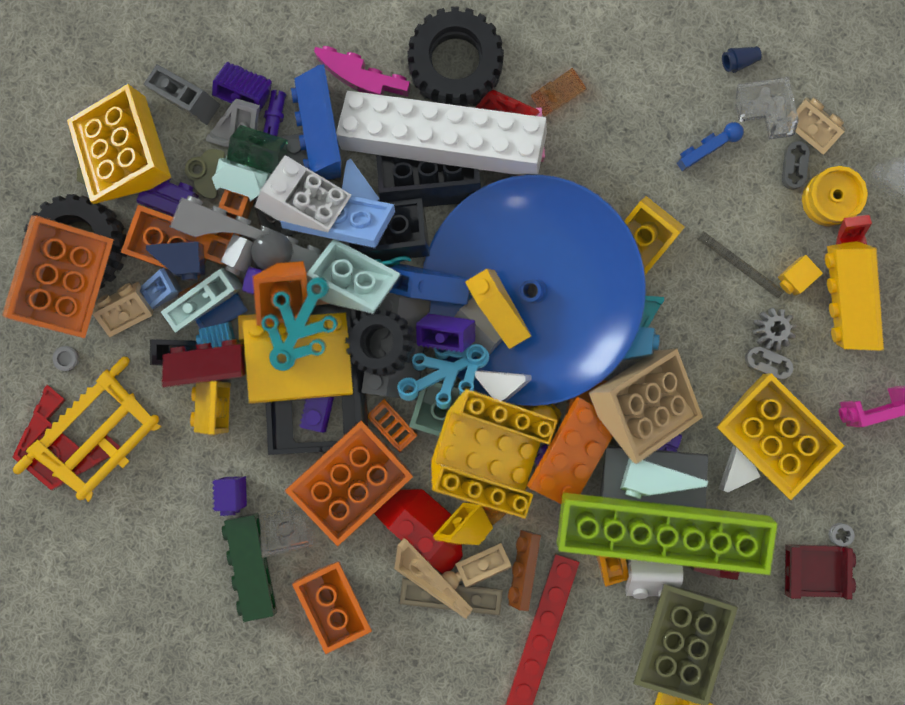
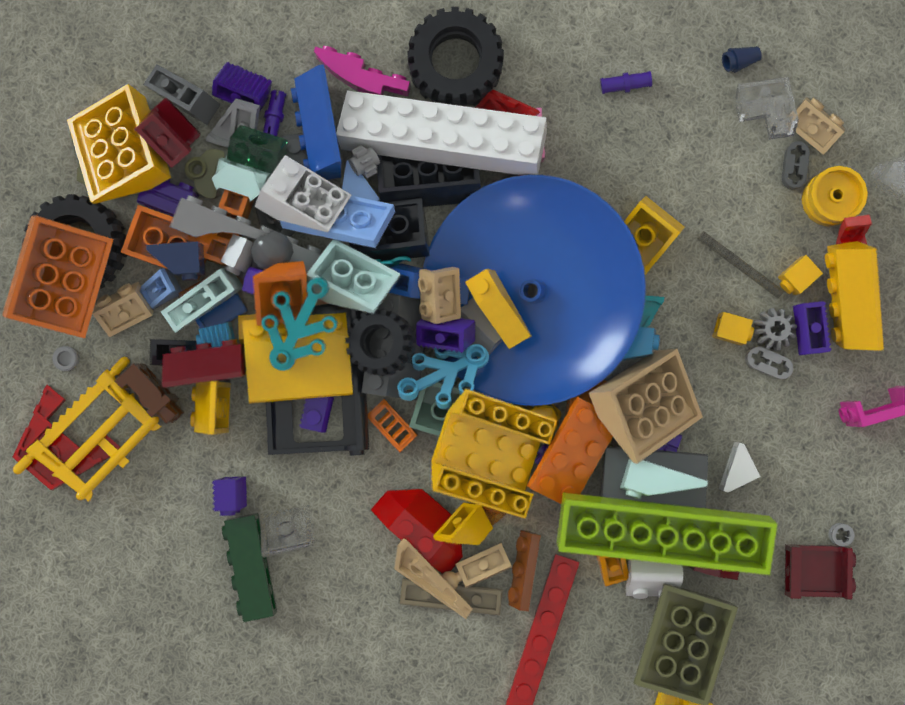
orange slope [285,420,413,547] -> none
orange slope [292,561,372,654] -> none
white slope [475,370,532,402] -> none
clear orange slope [530,68,587,117] -> none
blue plate [677,122,744,171] -> none
yellow slope [716,373,845,500] -> none
none -> reddish brown hips [115,363,185,424]
none -> dark red panel [134,98,201,168]
none -> light grey gear [348,145,380,178]
none -> tan bracket [418,267,461,324]
none -> dark purple pin [600,71,652,94]
none -> yellow brick [712,312,754,346]
none -> dark purple brick [793,301,832,355]

